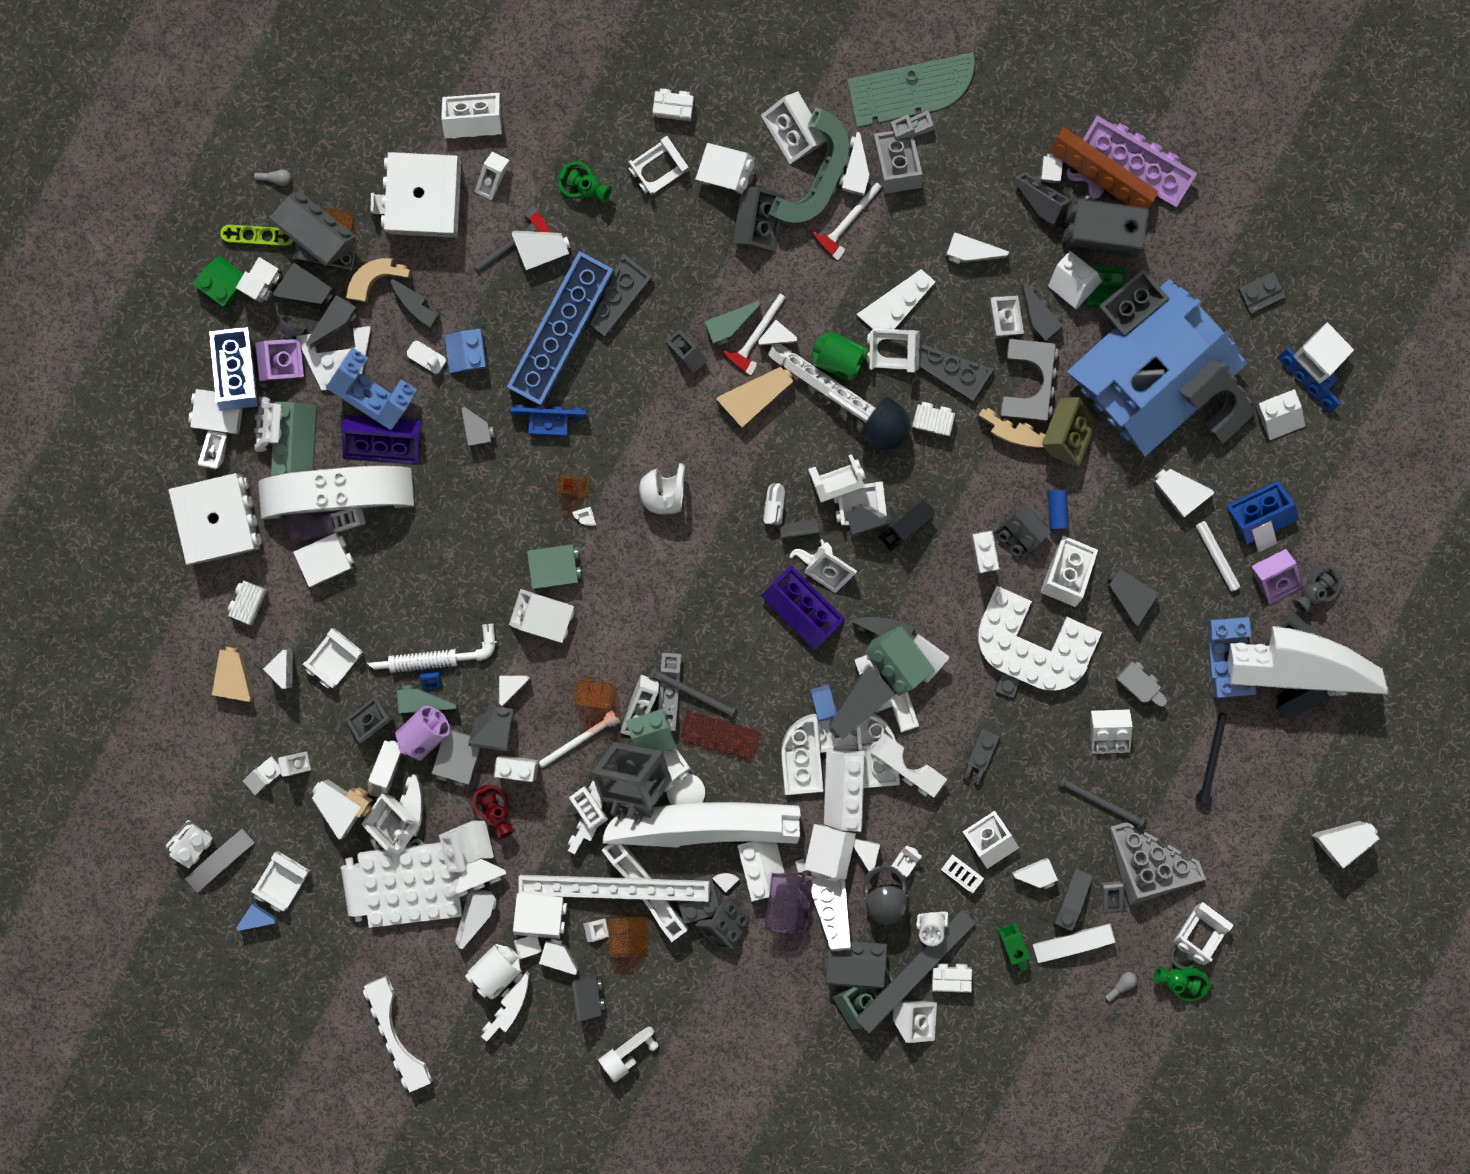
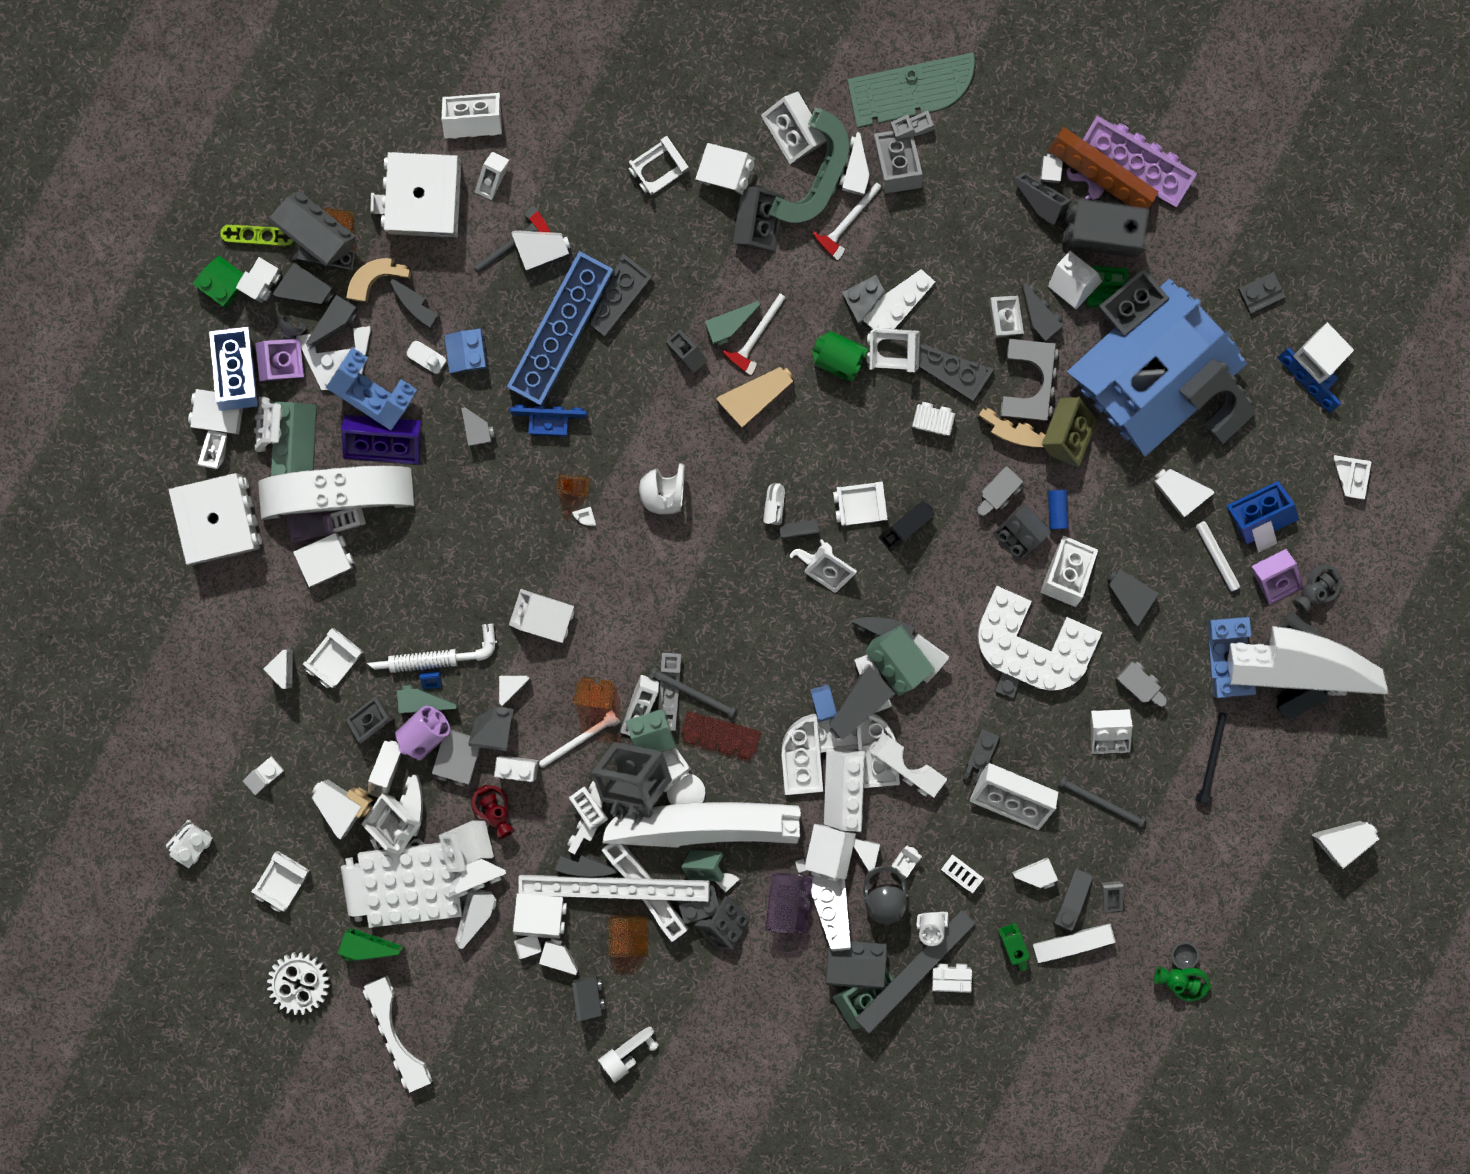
light grey slope [185,829,255,893] -> none
tan slope [212,647,253,702] -> none
white brick [228,581,267,625] -> none
medium blue slope [237,903,278,931] -> none
light grey piece [254,169,292,186] -> none
white slope [278,751,311,777] -> none
white cylinder [465,944,522,1000] -> none
white slope [481,972,530,1041] -> none
sand green brick [527,544,582,589] -> none
green piece [557,161,612,203] -> none
white slope [583,919,610,942] -> none
white brick [653,89,694,121] -> none
white slope [737,841,789,901] -> none
white slope [759,320,797,346] -> none
dark purple slope [760,565,845,650] -> none
piece [768,344,911,450] -> none
white panel [808,454,866,502] -> none
dark grey slope [846,504,894,535] -> none
white tile [890,692,919,733] -> none
white slope [893,1000,937,1043] -> none
white slope [946,232,1009,264] -> none
white slope [963,811,1019,869] -> none
white brick [970,531,999,573] -> none
light grey piece [1105,972,1137,1002] -> none
light grey slope [1109,822,1206,905] -> none
white panel [1173,902,1233,965] -> none
white slope [1255,389,1305,440] -> none
none -> white gear [267,952,330,1015]
none -> green slope [338,928,404,961]
none -> dark grey slope [555,854,617,877]
none -> sand green panel [681,850,724,882]
none -> dark grey wing [842,275,885,325]
none -> white slope [970,763,1058,830]
none -> light grey hinge [977,466,1023,516]
none -> white wing [1334,455,1372,500]

